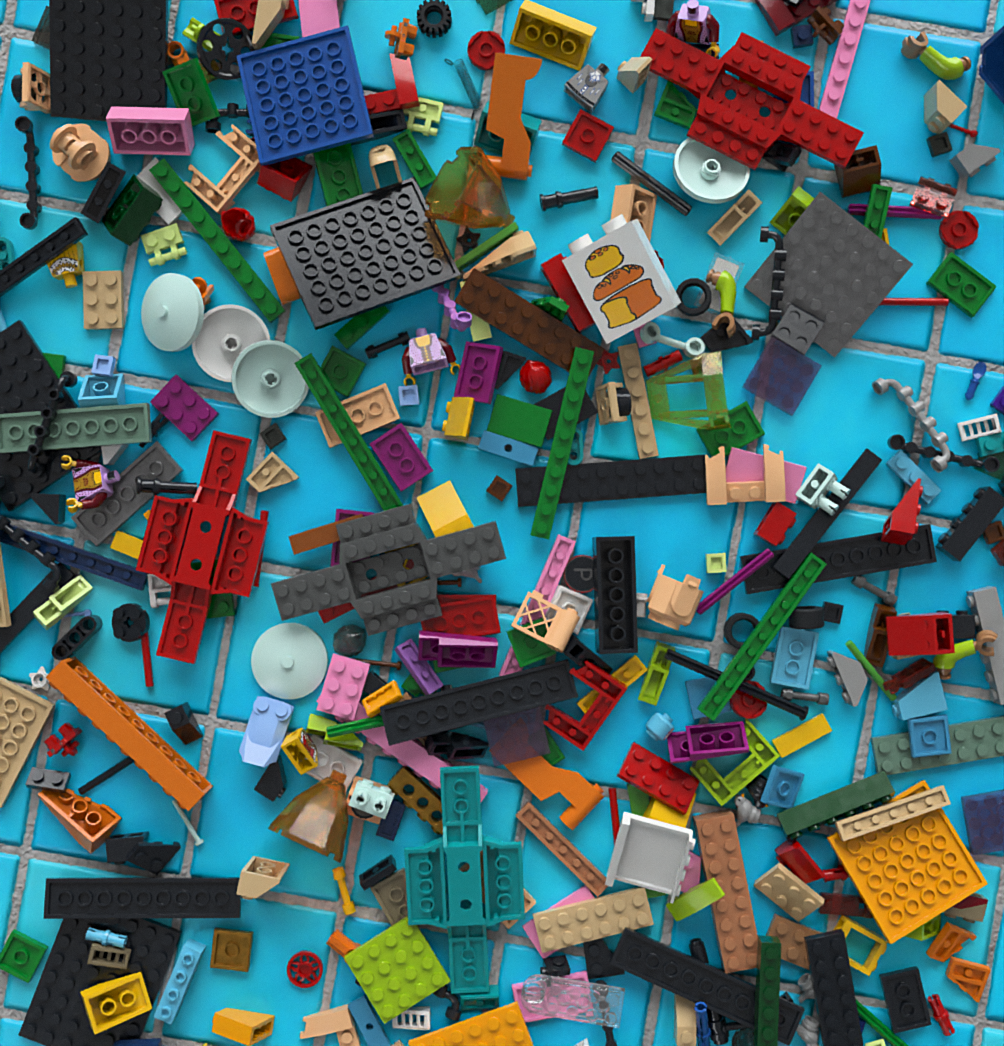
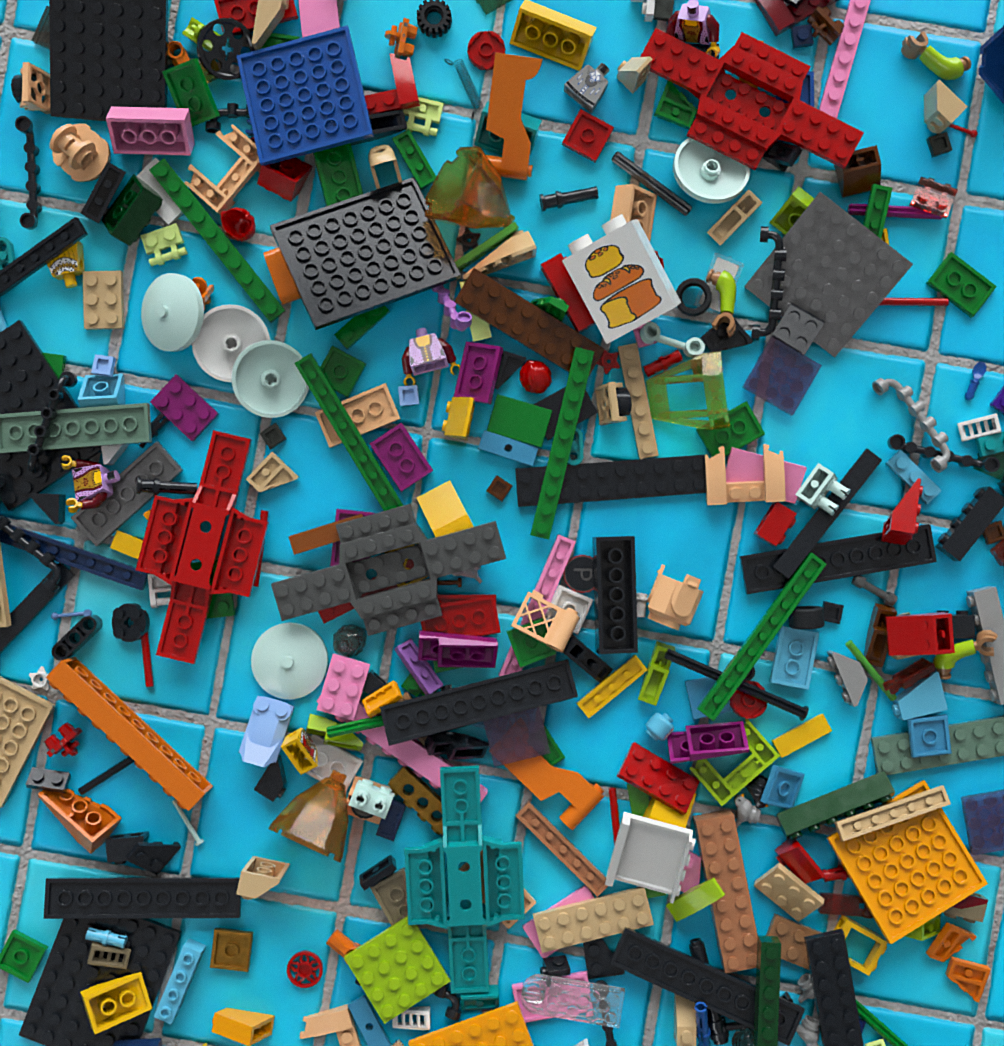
yellowish green slope [33,574,93,631] -> none
black slope [164,702,203,745] -> none
yellow bar [332,866,356,915] -> none
reddish brown piece [352,658,402,671] -> none
black bar [365,331,410,359] -> none
red wedge [543,661,627,751] -> none
magenta axle [696,549,774,615] -> none
yellowish green plate [705,553,727,573] -> none
black tyre [723,613,759,649] -> none
dark grey bar [780,688,829,705] -> none
black plate [879,966,932,1034] -> none
red pin [927,994,955,1036] -> none
red tile [939,210,979,249] -> none
light grey slope [949,144,1001,179] -> none

